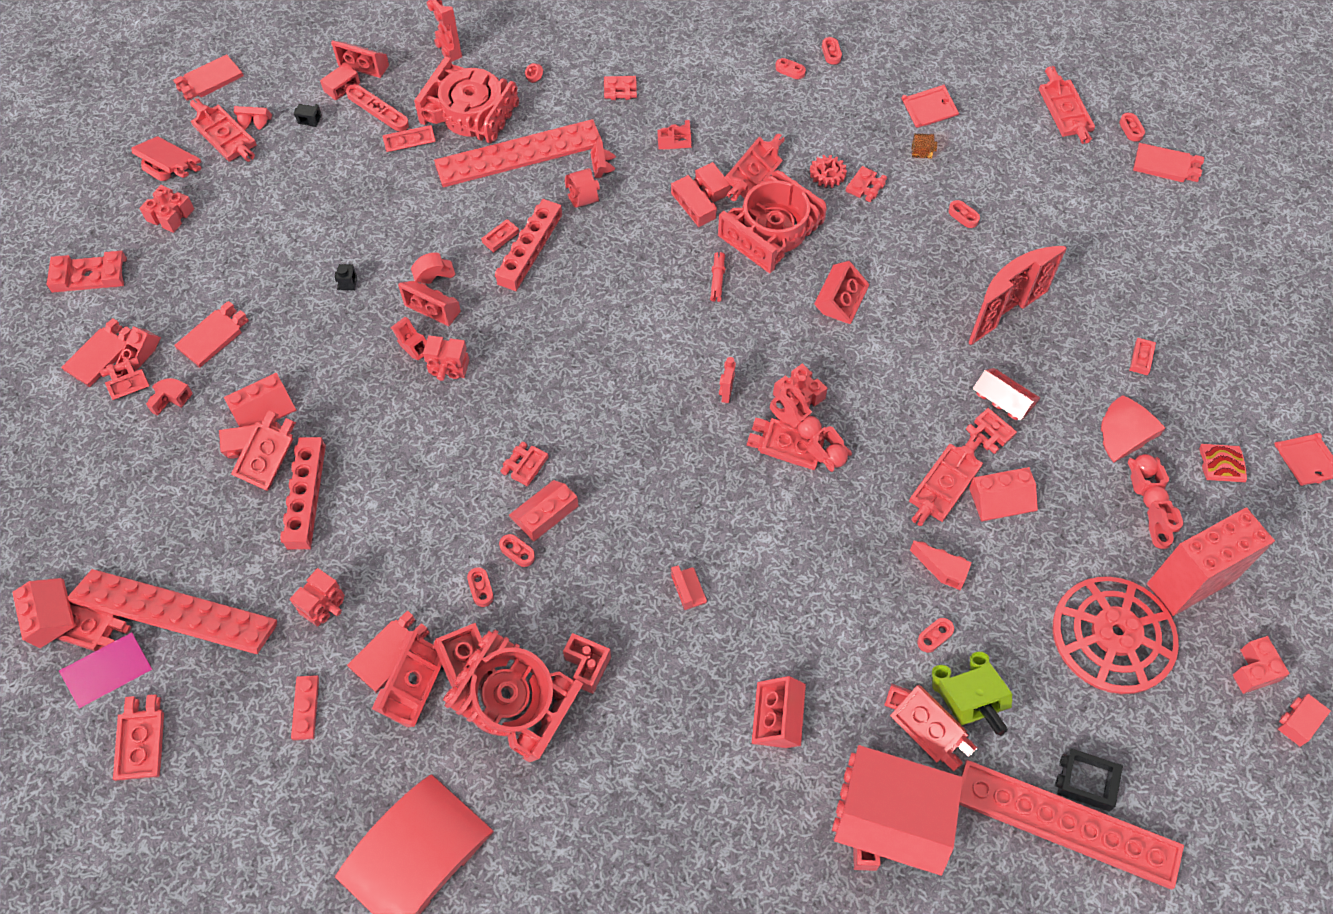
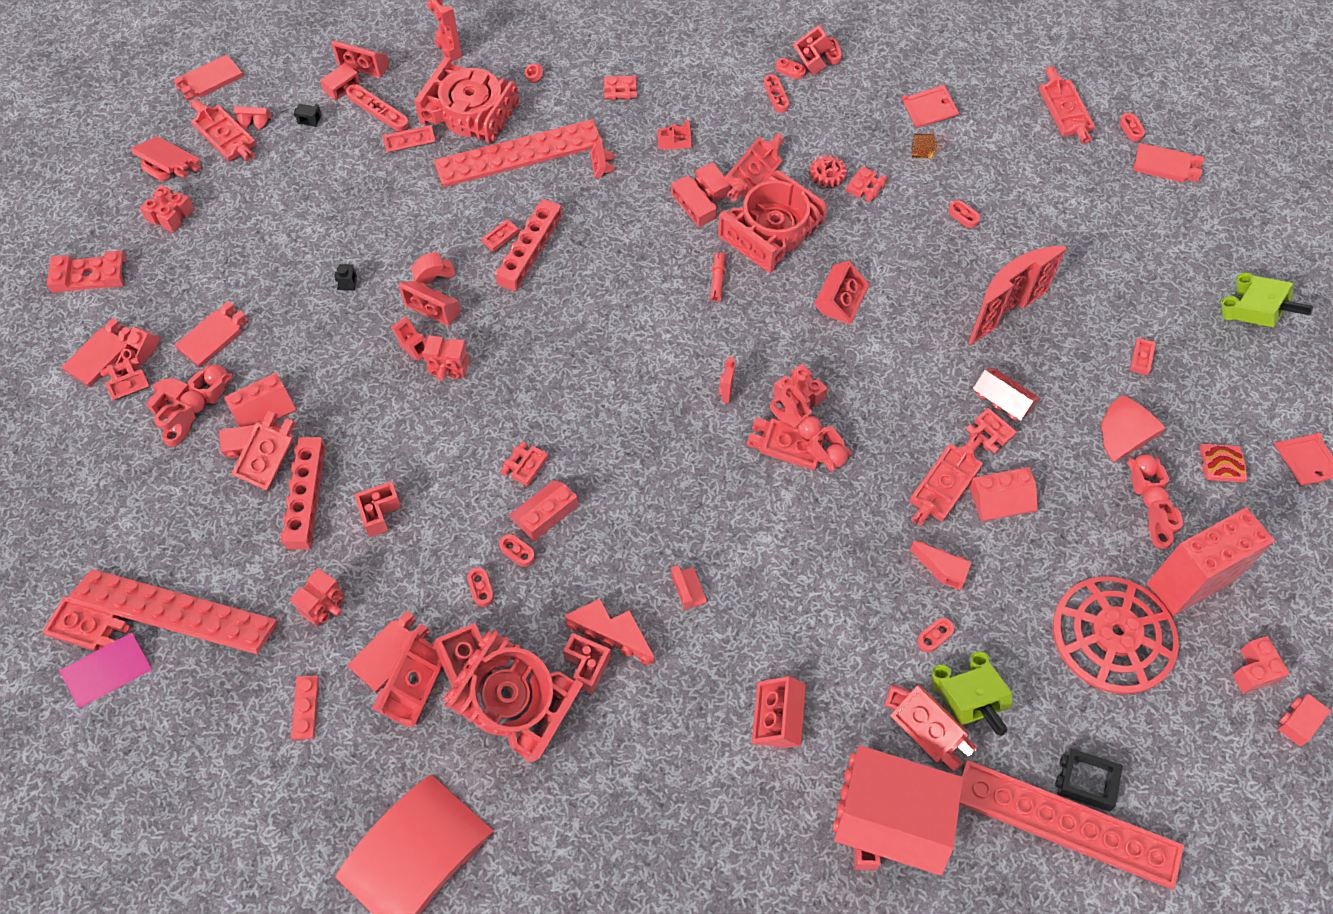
coral slope [12,578,75,648] -> none
coral tile [113,694,164,781] -> none
coral brick [565,168,600,207] -> none
none -> coral piece [154,364,233,447]
none -> coral brick [354,481,402,537]
none -> coral slope [565,599,654,665]
none -> coral beam [764,74,789,113]
none -> coral brick [793,25,833,75]
none -> lime piece [1221,273,1313,328]

